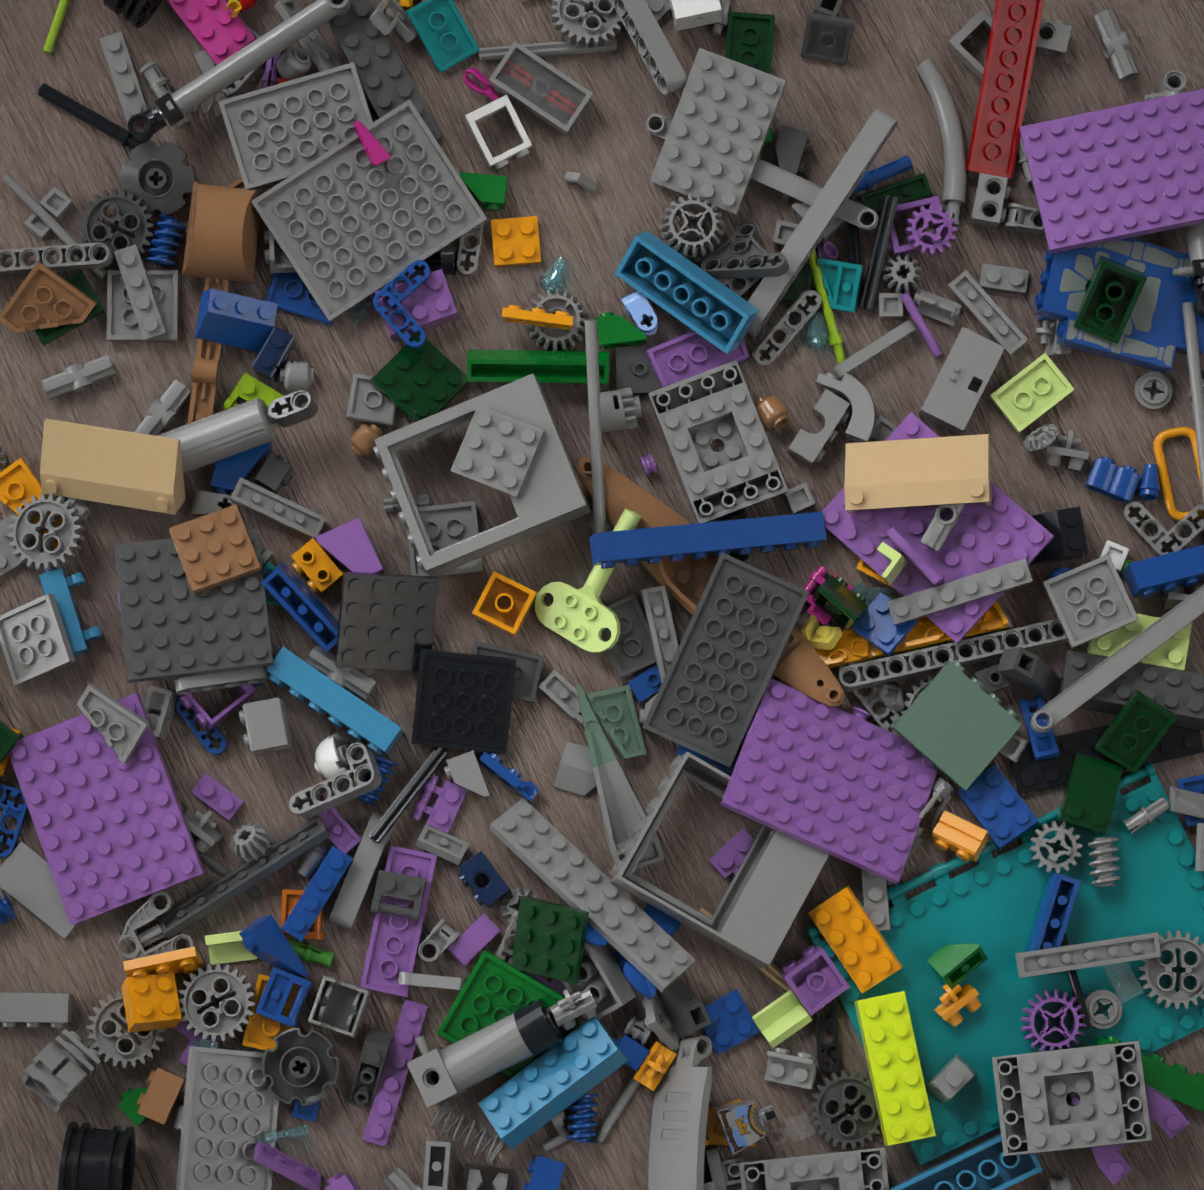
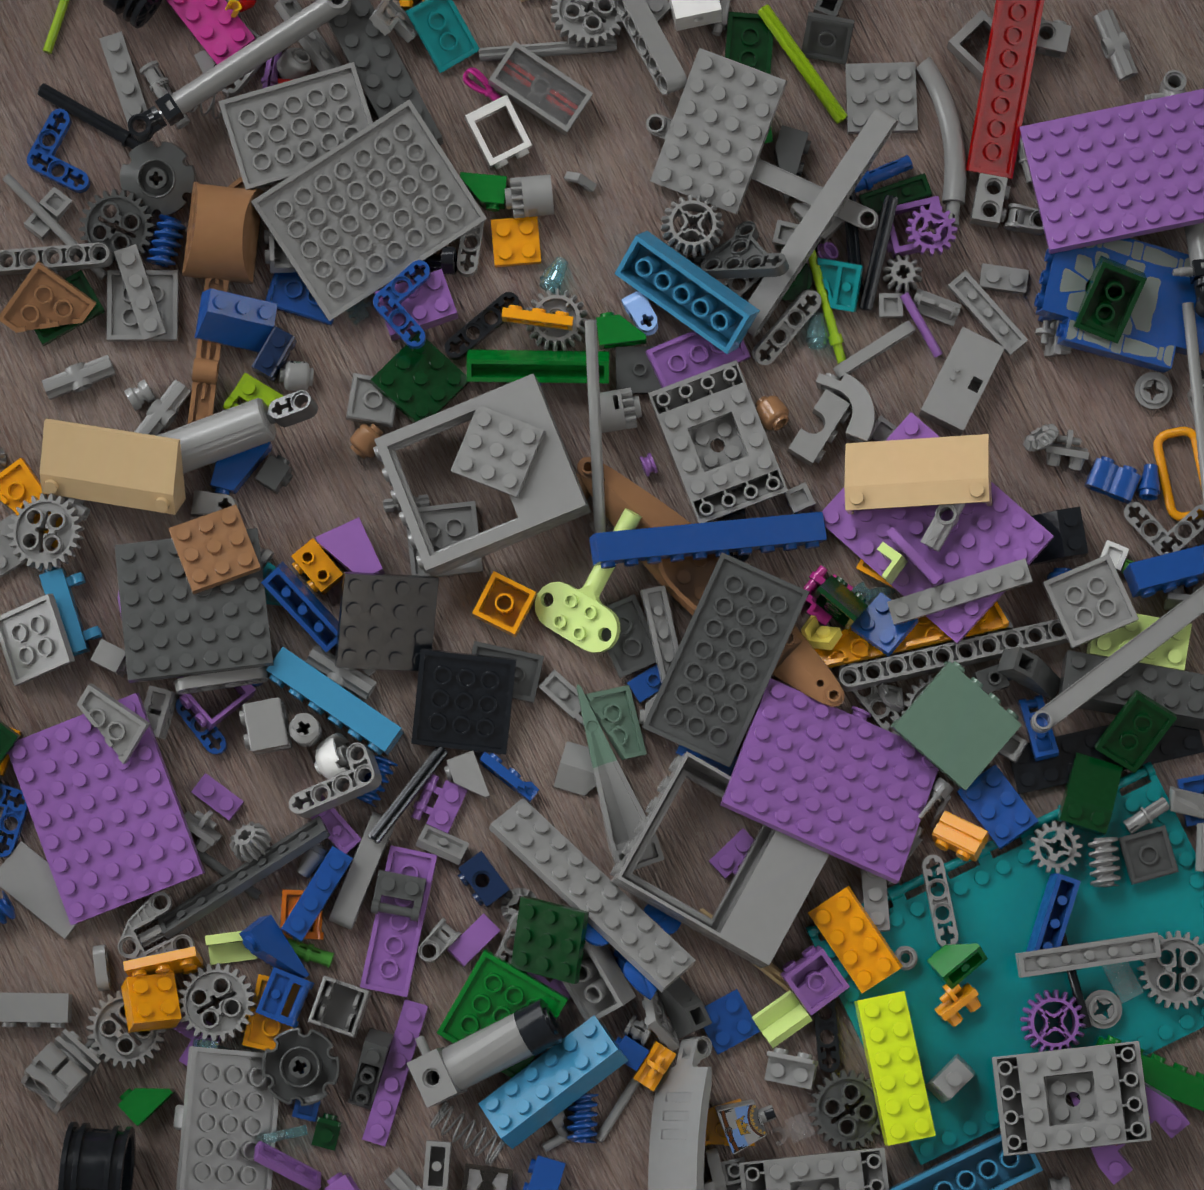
medium nougat brick [136,1067,186,1125] -> none
light grey plate [229,477,326,540] -> none
dark pink slope [353,120,392,167] -> none
light grey beam [398,972,467,990] -> none
light grey hips [549,988,598,1030] -> none
yellowish green plate [989,353,1075,434] -> none
none -> blue beam [27,109,90,193]
none -> light grey brick [90,639,127,678]
none -> light grey beam [93,944,112,991]
none -> light grey wheel [124,379,156,411]
none -> light grey piece [289,713,322,747]
none -> dark green bracket [311,1113,343,1151]
none -> black beam [444,292,520,360]
none -> light grey gear [505,174,554,218]
none -> lime axle [758,4,847,124]
none -> light grey plate [845,62,918,134]
none -> light grey plate [894,946,918,970]
none -> light grey beam [921,855,958,947]
none -> dark grey plate [1118,825,1179,885]

